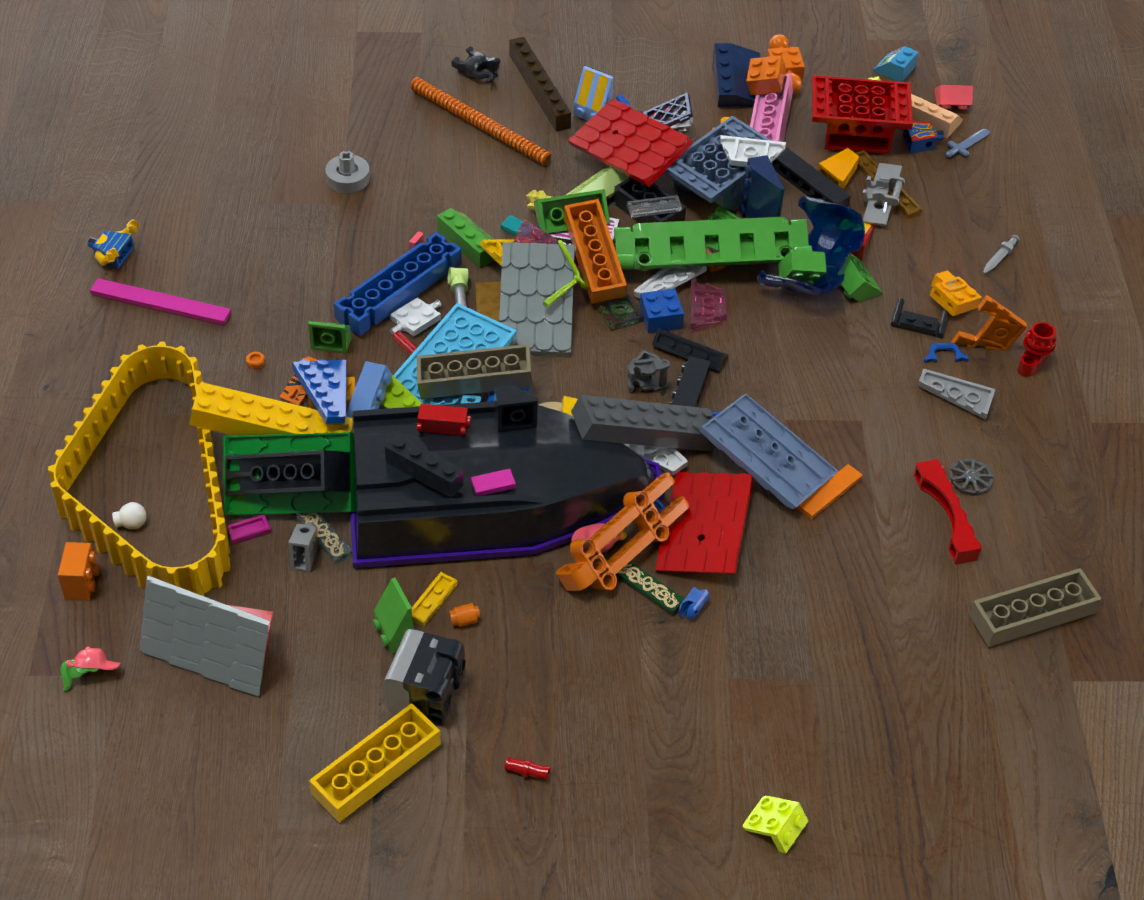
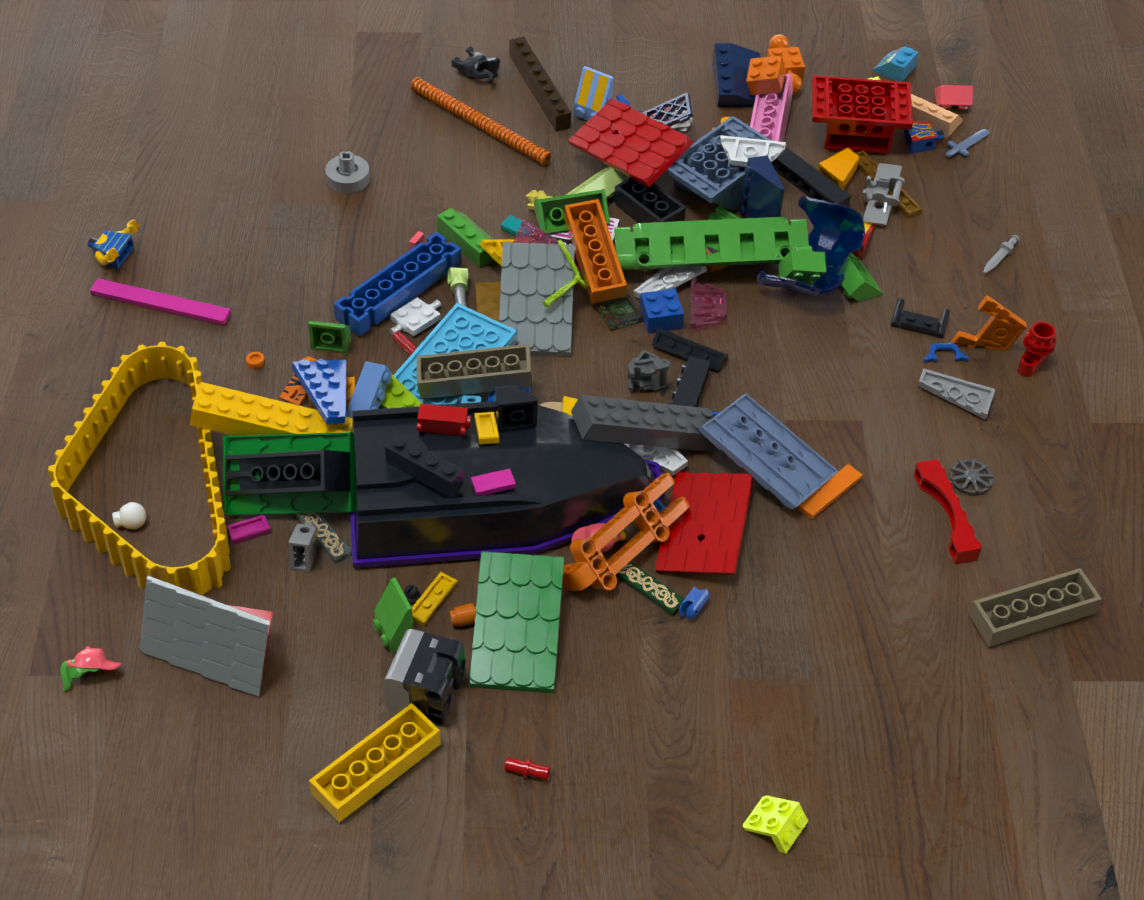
orange brick [58,542,99,601] -> none
clear tile [627,195,682,218] -> none
light orange piece [930,270,982,316] -> none
none -> black piece [403,585,421,603]
none -> piece [469,551,564,693]
none -> yellow tile [474,412,499,444]

